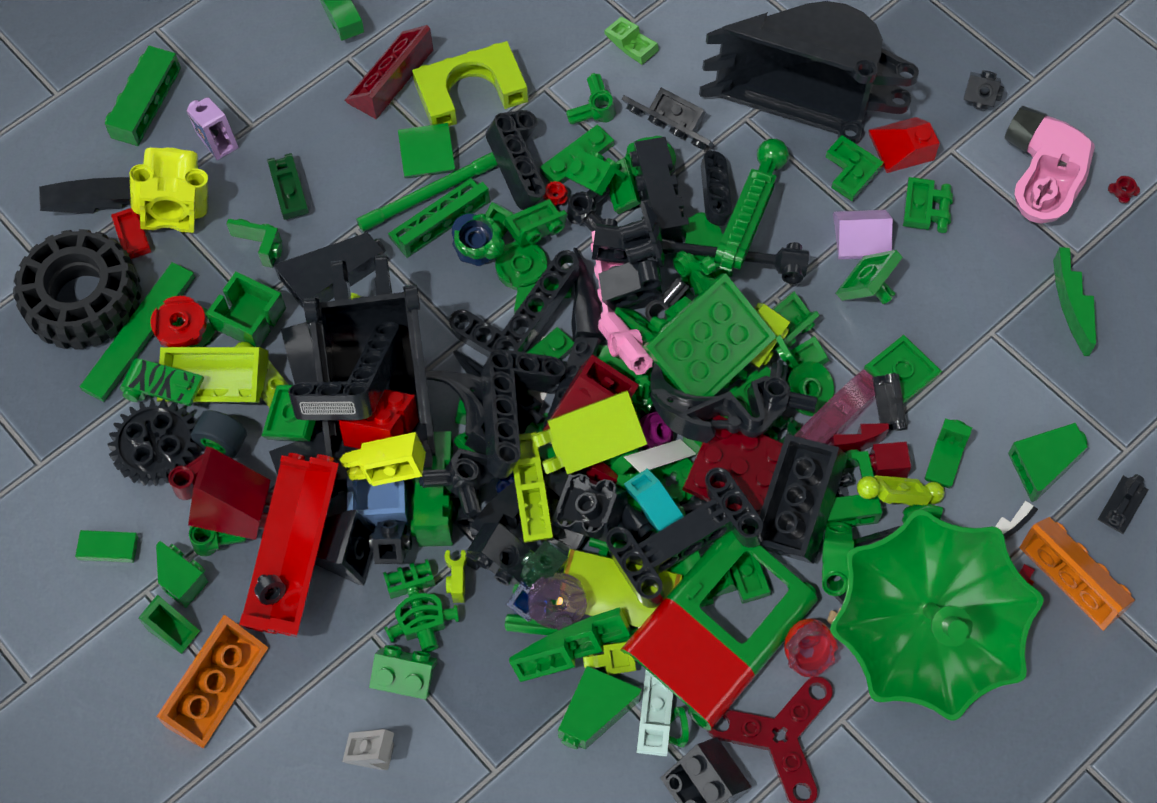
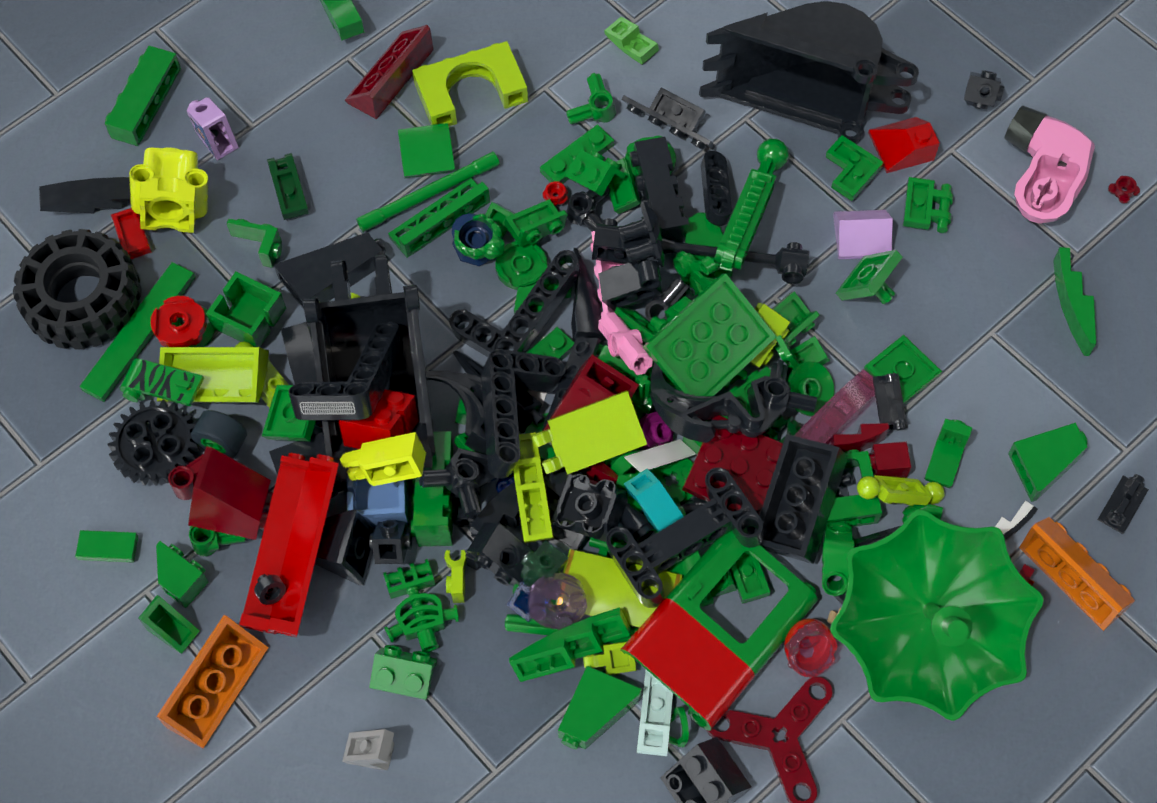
black beam [485,110,546,210] -> none

